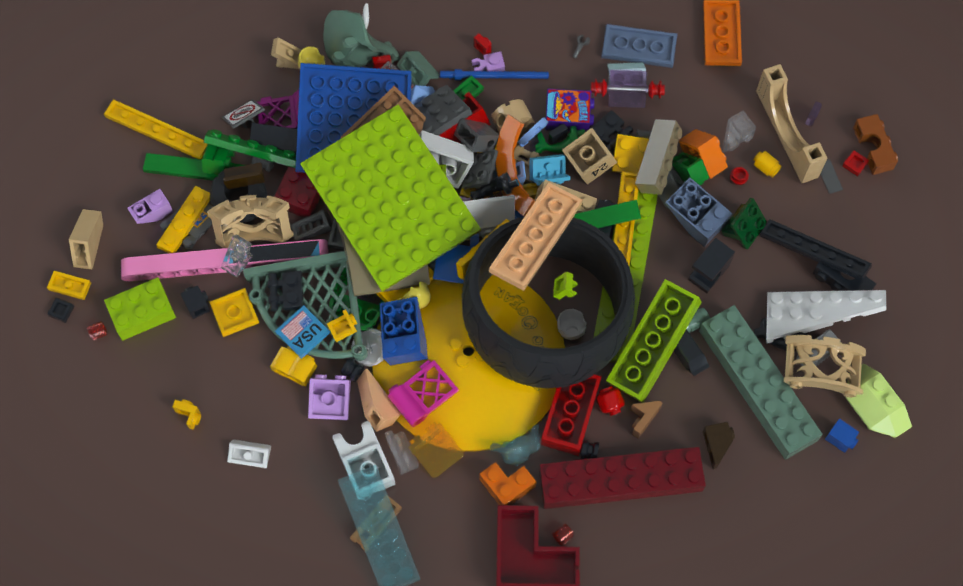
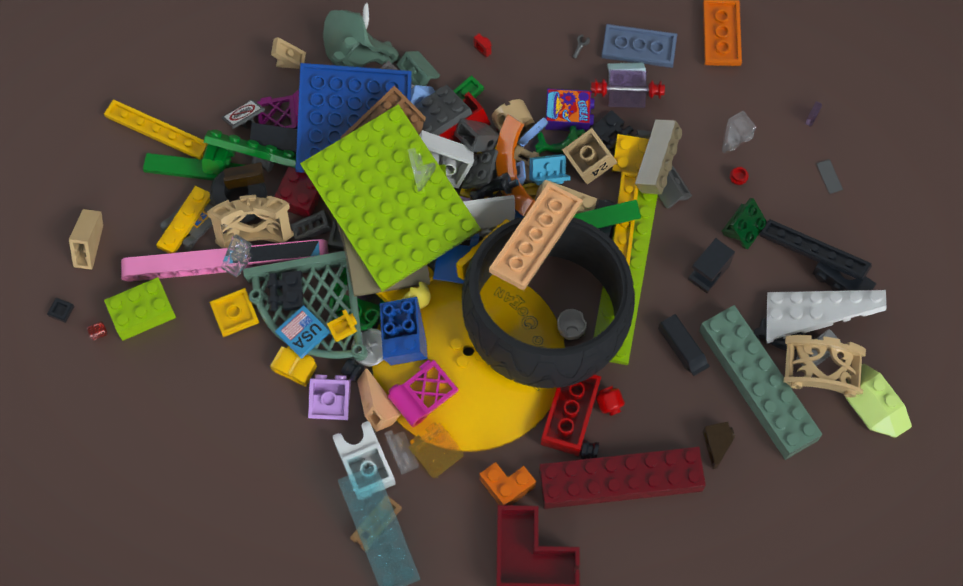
yellow plate [47,271,91,300] -> none
lavender slope [127,189,173,224] -> none
yellow bracket [172,399,201,430] -> none
black brick [180,285,210,319] -> none
white slope [227,440,271,468] -> none
light yellow hair [298,46,325,69] -> none
red tile [372,55,392,70] -> none
blue bar [440,69,549,80] -> none
lavender plate [472,52,505,71] -> none
clear light blue hair [490,424,541,466] -> none
black tile [548,124,568,145] -> none
clear red hose [552,523,574,546] -> none
lime tile [553,271,577,299] -> none
lime brick [606,279,702,403] -> none
medium nougat slope [630,401,663,439] -> none
sand blue slope [665,178,733,247] -> none
green slope [672,152,710,186] -> none
orange brick [679,129,728,179] -> none
sand green piece [687,307,710,333] -> none
yellow brick [753,151,782,178] -> none
tan arch [756,64,827,183] -> none
blue brick [825,418,859,453] -> none
red tile [842,150,869,177] -> none
dark orange arch [853,114,898,175] -> none
none -> clear slope [408,148,436,191]

